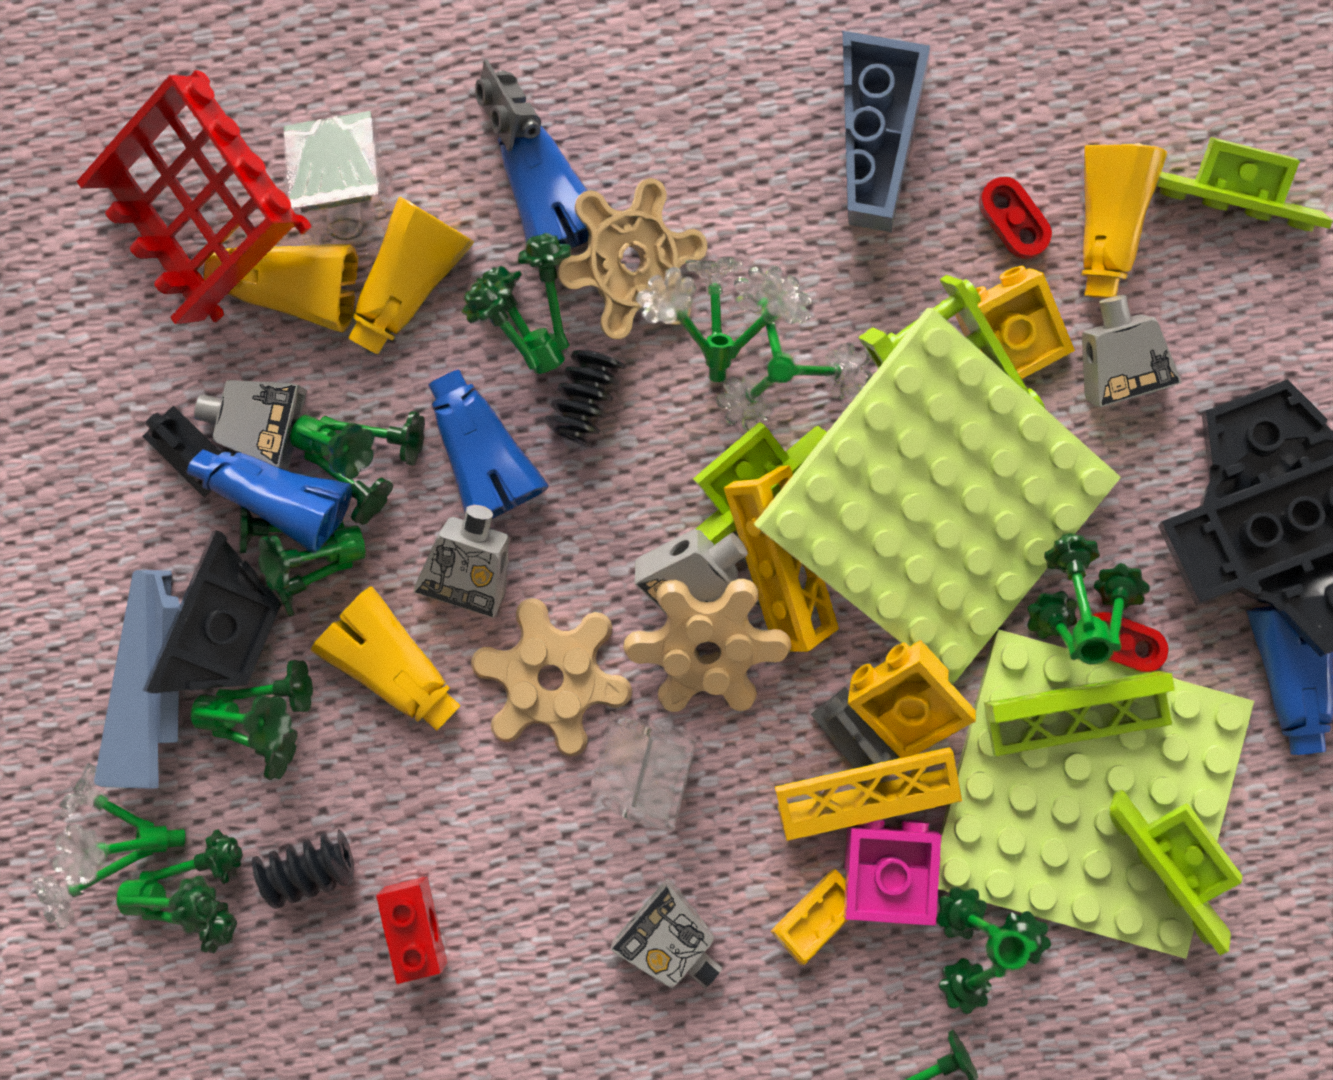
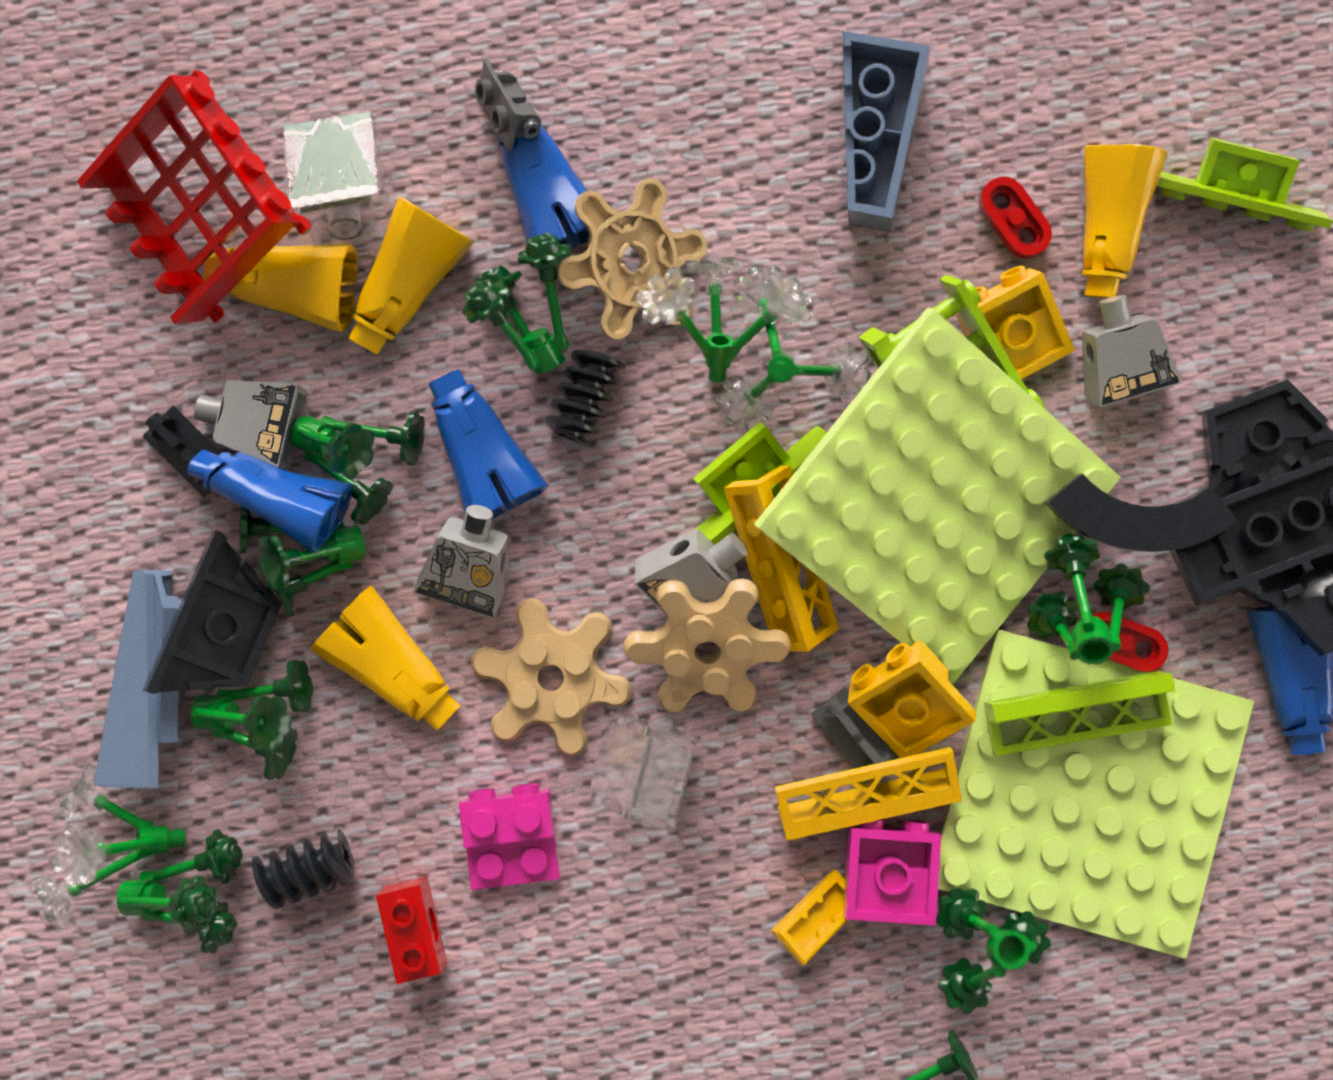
torso [611,877,722,988] -> none
lime bracket [1109,790,1243,956] -> none
none -> dark pink plate [459,783,560,890]
none -> black tile [1044,473,1238,552]

